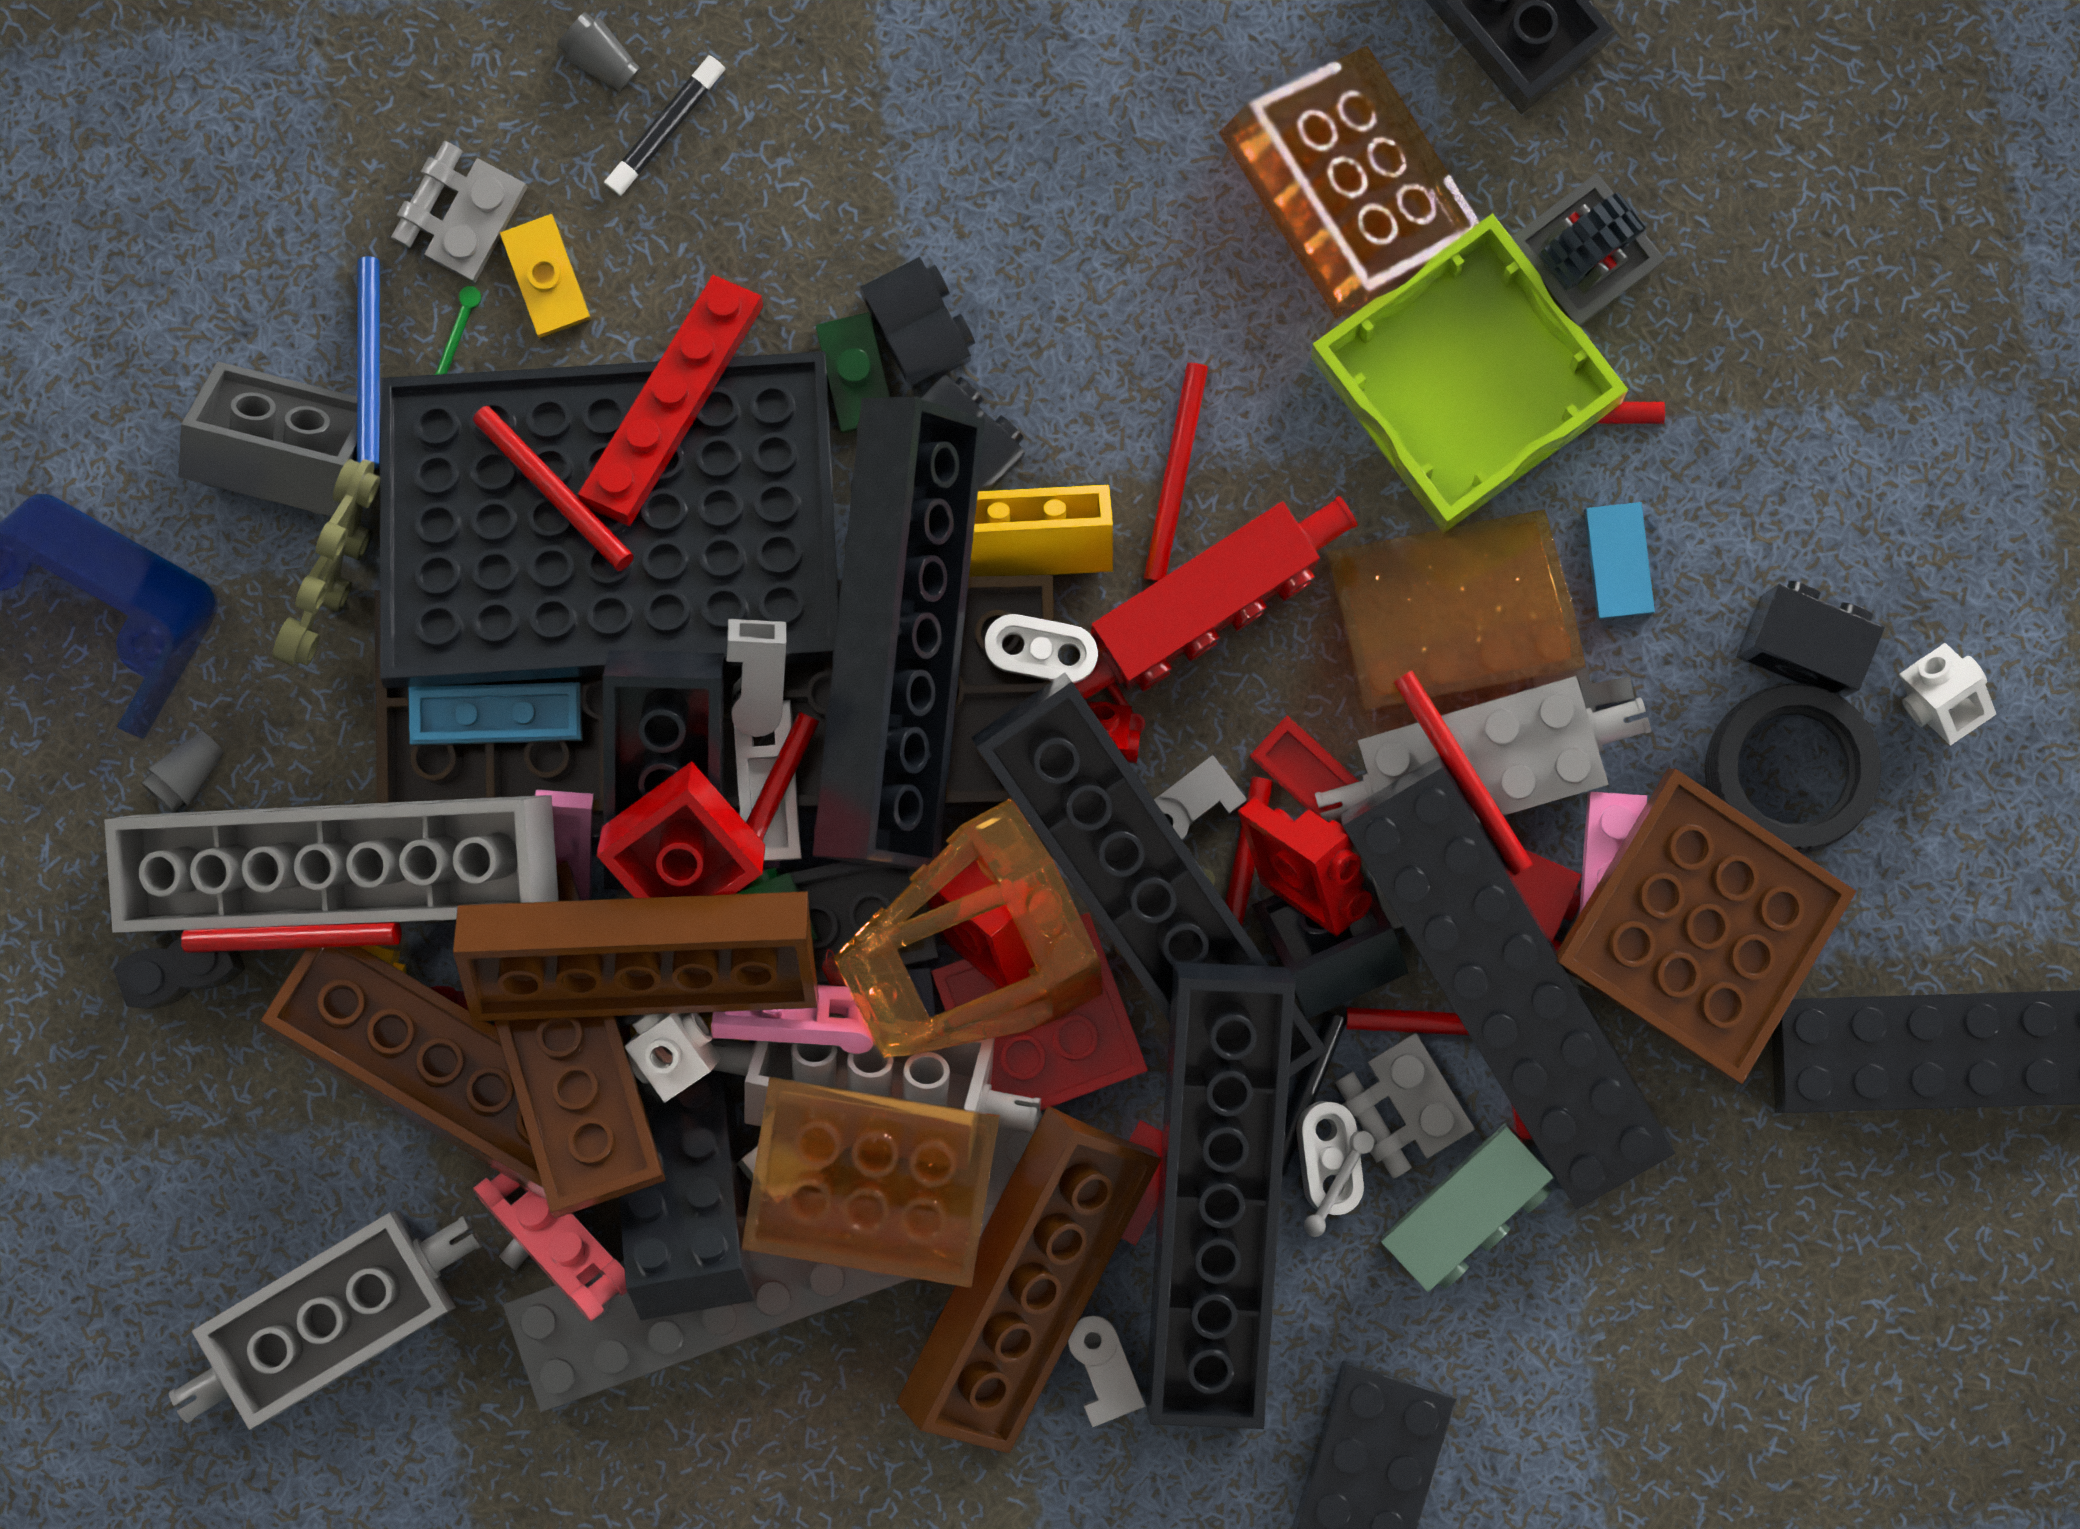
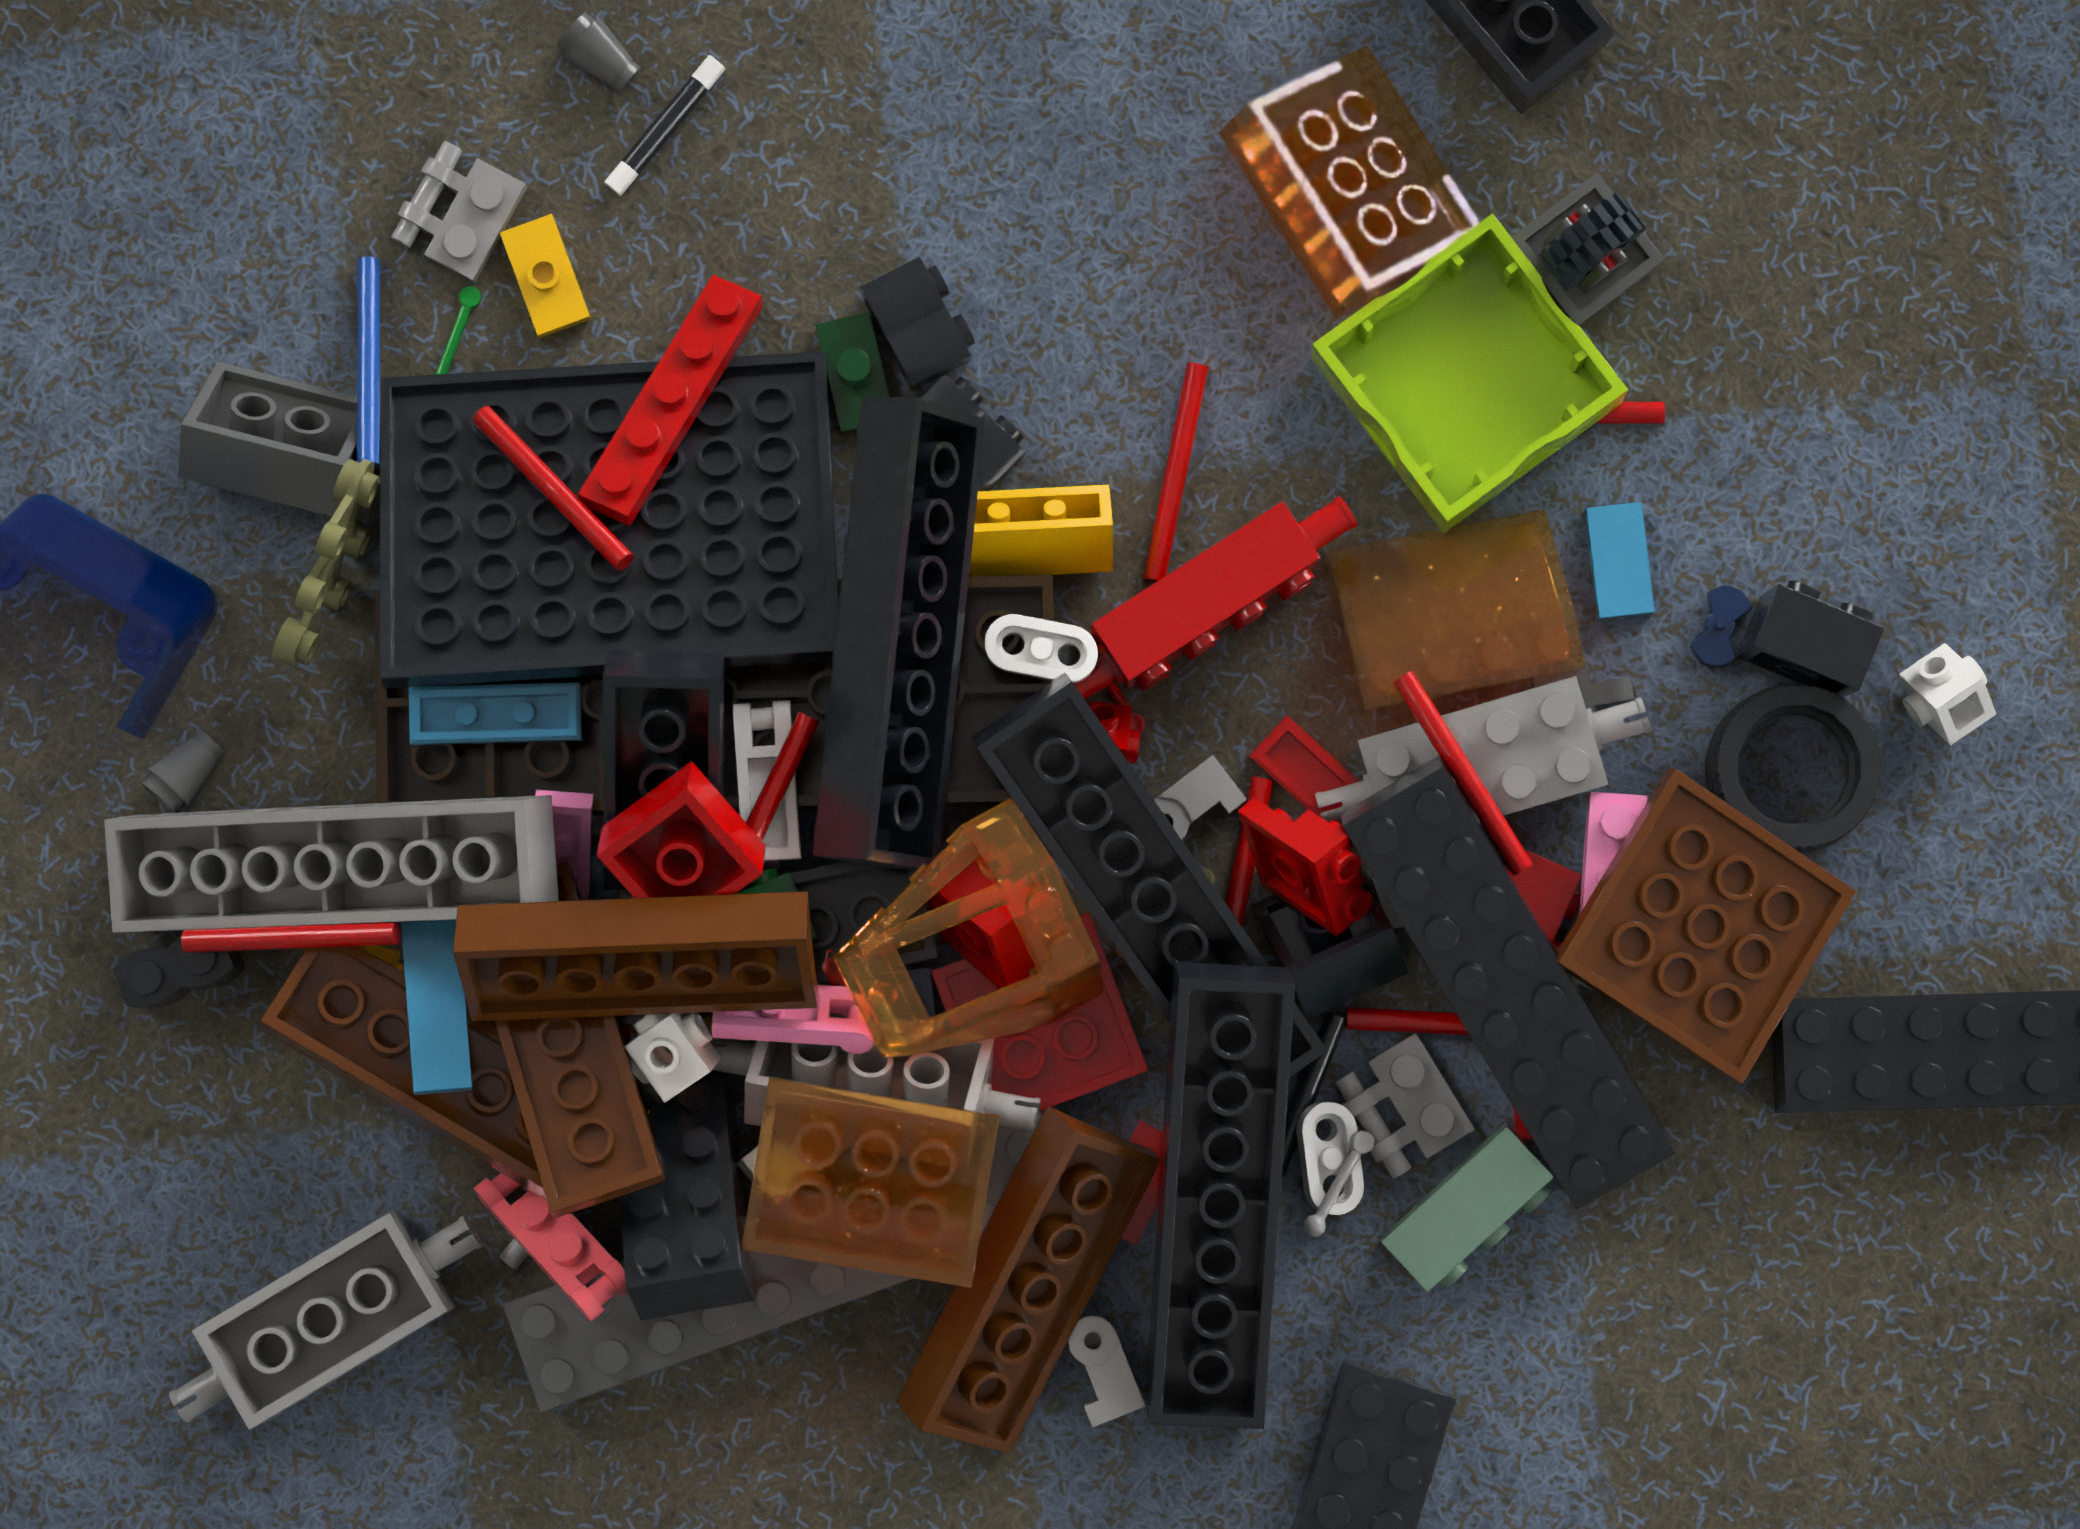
light grey leg [727,619,786,737] -> none
none -> dark azure tile [401,919,472,1095]
none -> dark blue piece [1690,585,1752,668]

